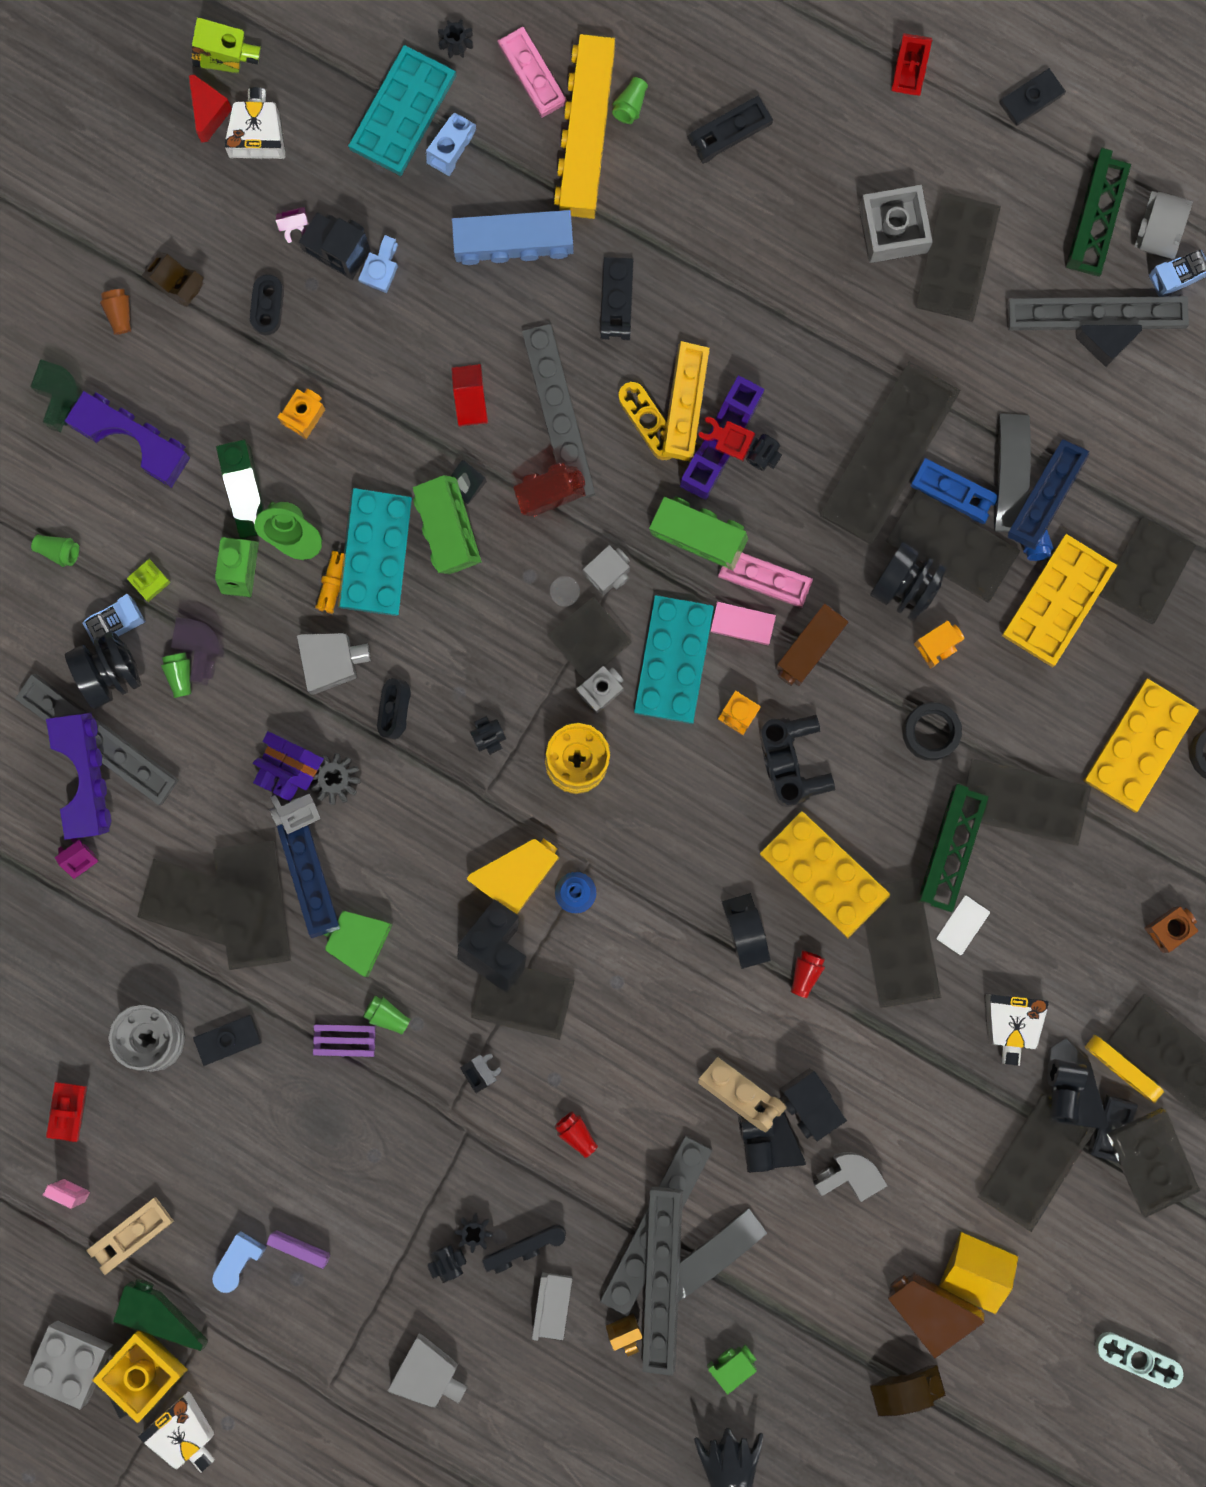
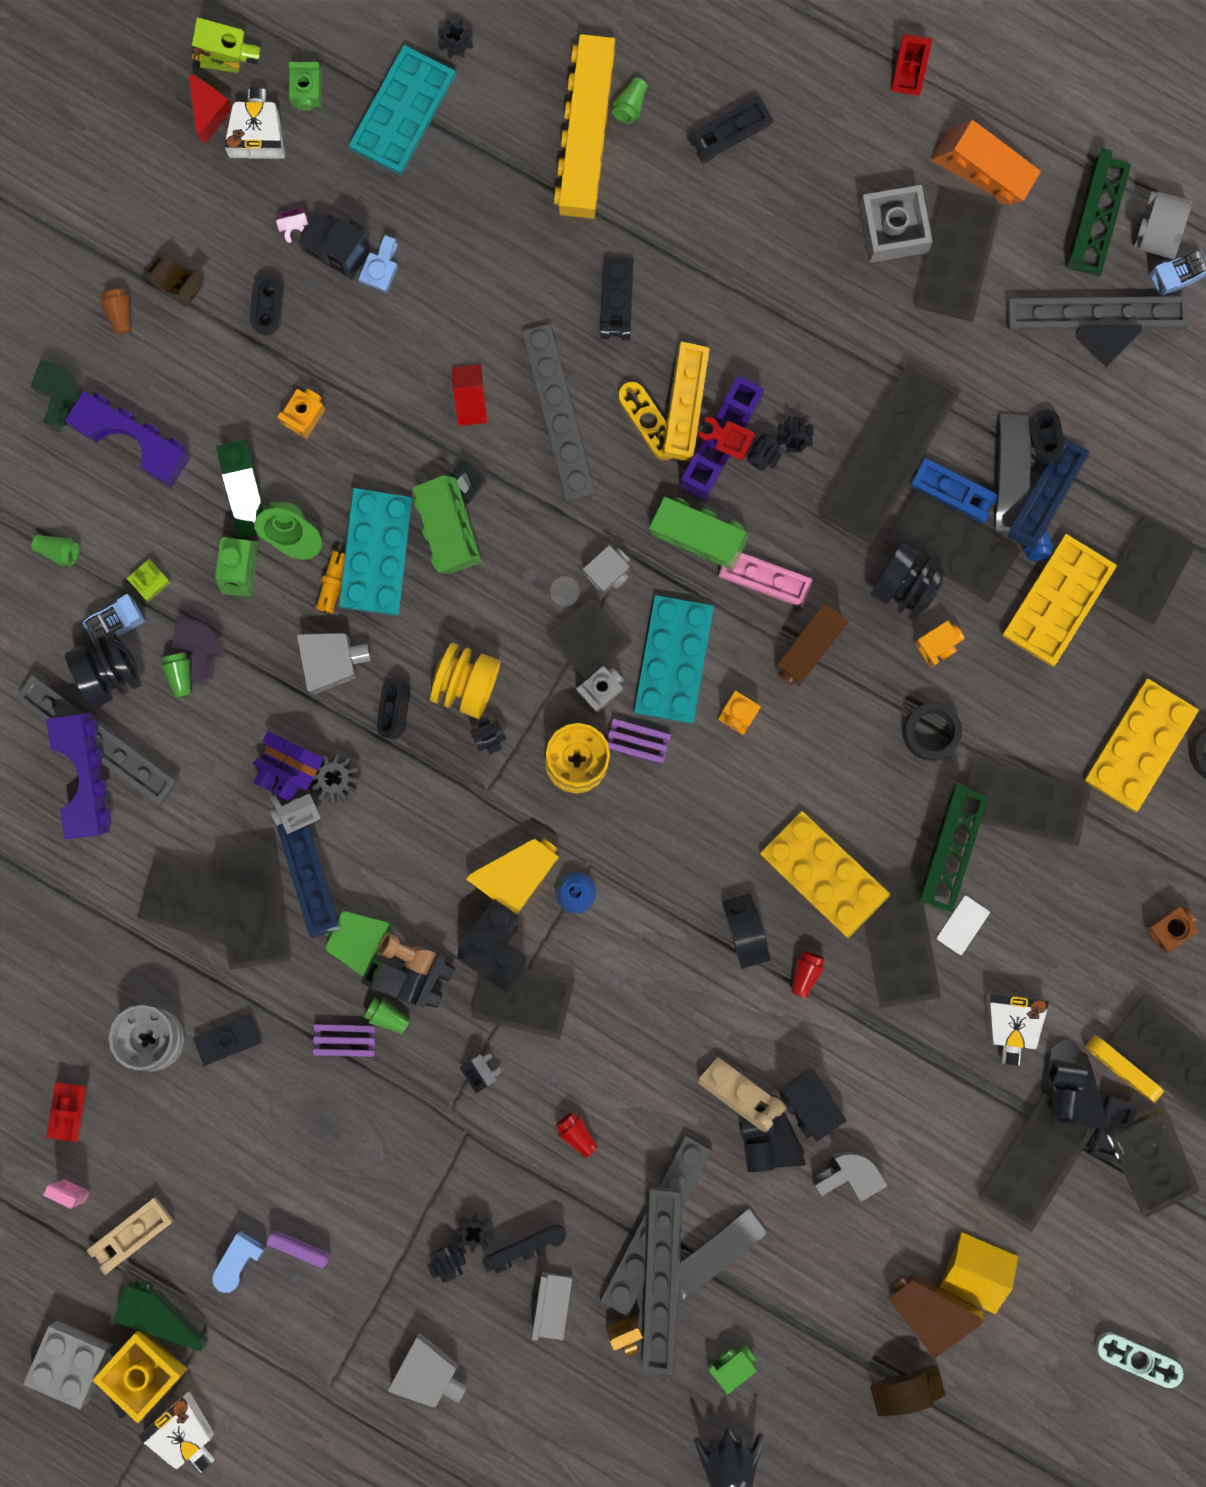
magenta tile [55,838,99,879] -> none
light blue leg [426,113,476,176] -> none
medium blue brick [452,210,574,265] -> none
bright pink tile [498,27,567,118] -> none
clear red brick [513,463,586,517] -> none
bright pink tile [710,602,776,646] -> none
black piece [760,715,835,807] -> none
black plate [1000,68,1066,126] -> none
none -> bright green brick [289,62,322,111]
none -> black hips [361,932,455,1008]
none -> yellow wheel [430,642,501,719]
none -> medium lavender tile [607,719,671,765]
none -> black gear [777,416,814,453]
none -> orange wedge [930,120,1041,206]
none -> black plate [1030,409,1066,464]

